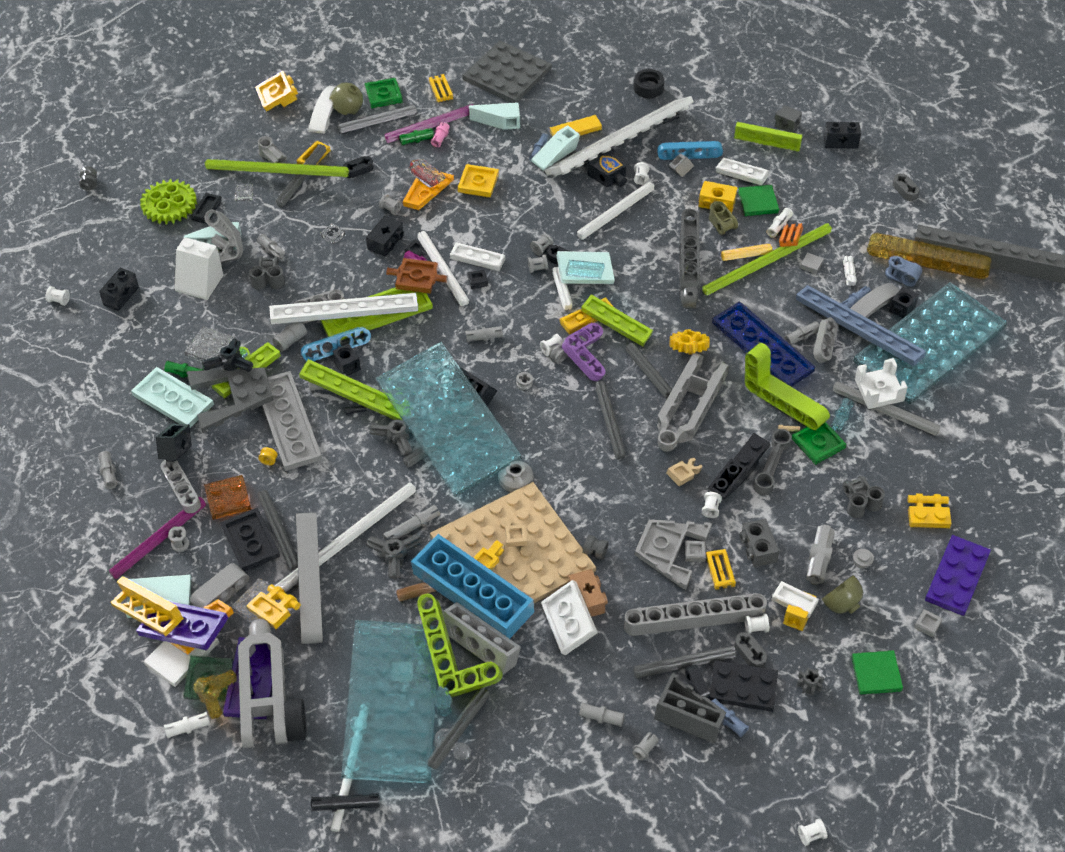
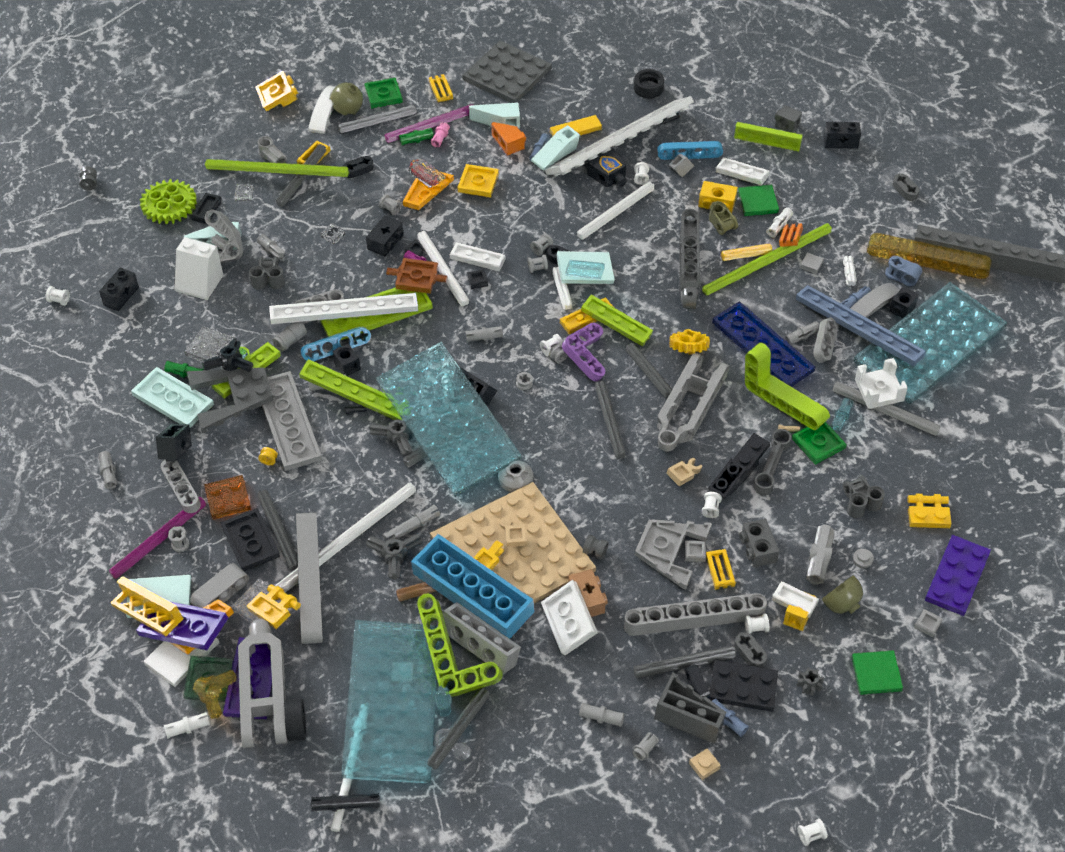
none -> orange slope [491,122,526,156]
none -> tan plate [689,748,721,780]

